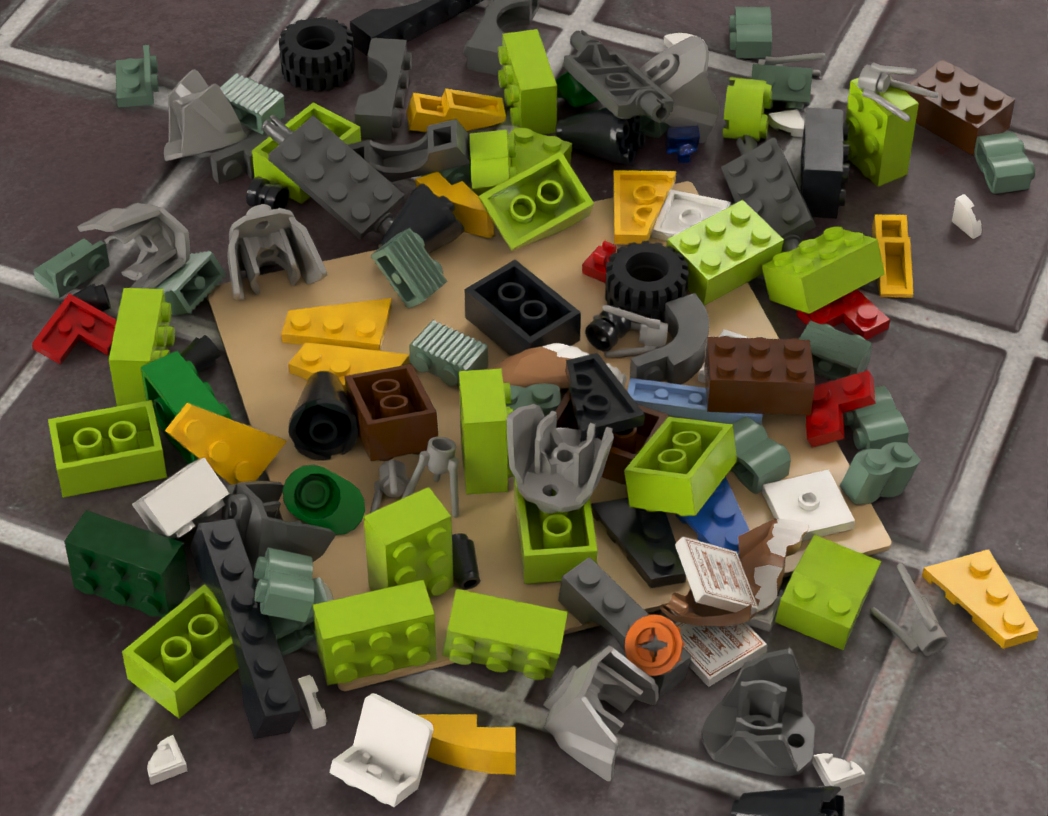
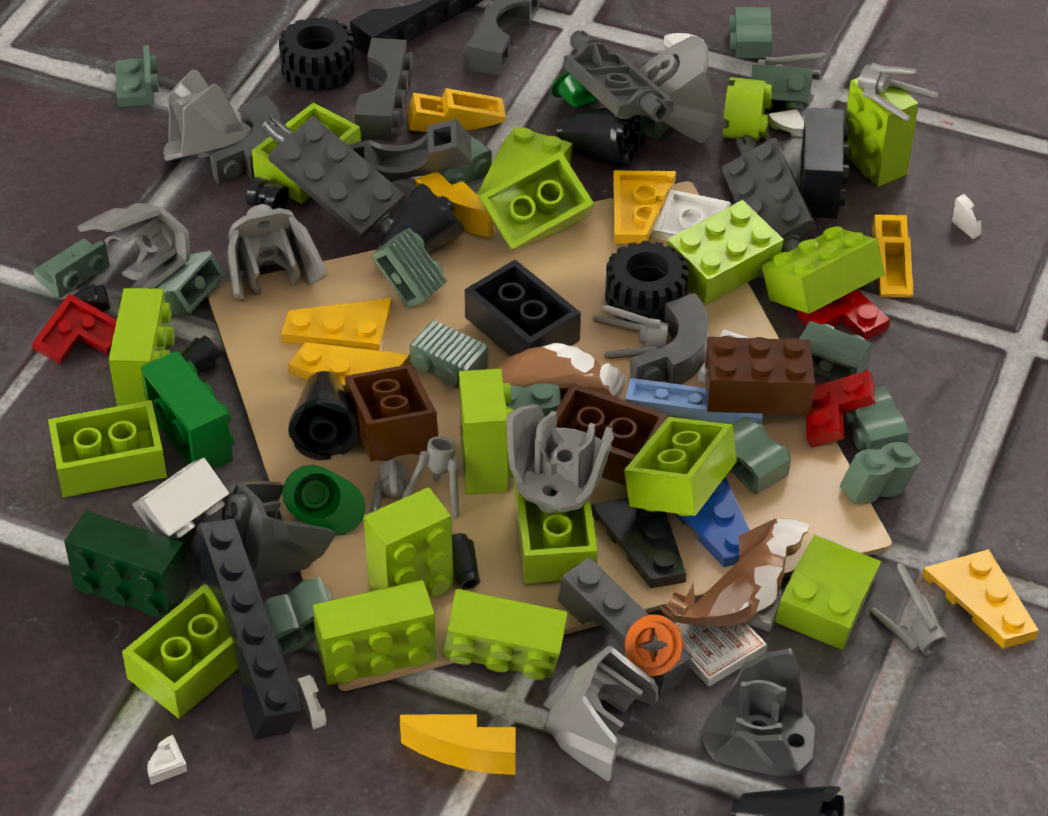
yellow wing [165,403,287,485] -> none
sand green brick [220,73,285,135] -> none
sand green brick [254,548,314,623] -> none
white bracket [329,693,433,807] -> none
lime brick [469,129,518,196] -> none
lime brick [498,29,557,134] -> none
black wing [565,353,645,442] -> none
red tile [582,240,617,283] -> none
black wheel [585,305,631,352] -> none
clear blue tile [665,125,700,164] -> none
white tile [675,537,759,617] -> none
white plate [762,469,855,541] -> none
white tile [812,753,865,789] -> none
reddish brown brick [905,59,1015,156] -> none
sand green brick [974,132,1035,194] -> none

